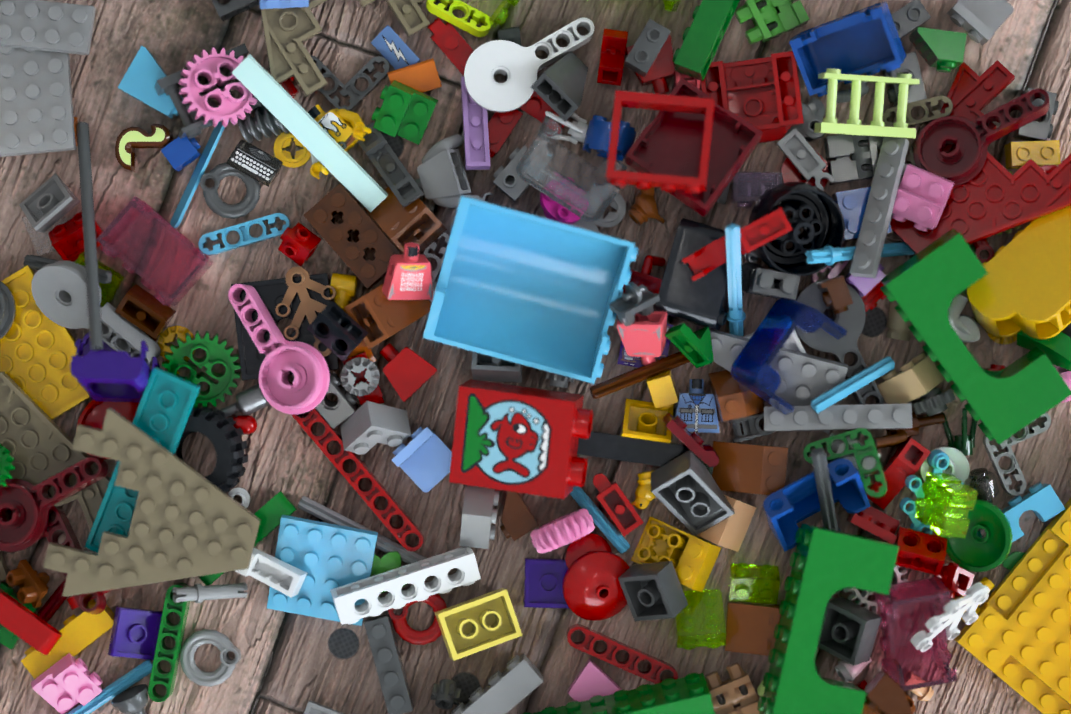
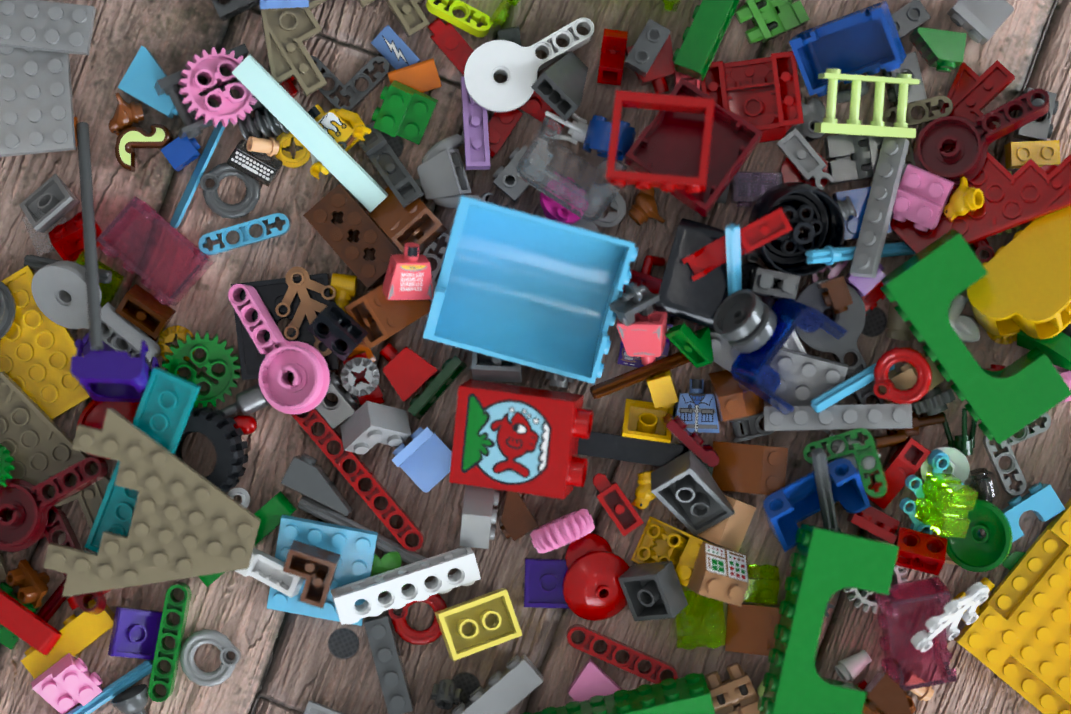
light grey pin [172,583,248,603] -> none
red brick [278,222,322,266] -> none
medium azure axle [570,486,630,554] -> none
dark grey brick [817,597,882,666] -> none
red brick [931,562,975,599] -> none
none -> dark orange animal [109,93,144,135]
none -> light nougat pin [246,136,279,157]
none -> dark grey slope [281,454,353,516]
none -> brick [283,540,341,609]
none -> dark green plate [408,356,467,420]
none -> medium nougat slope [687,541,749,607]
none -> dark grey wheel [713,289,777,353]
none -> dark grey bush [837,196,857,221]
none -> red piece [873,347,932,404]
none -> yellow animal [943,177,984,222]

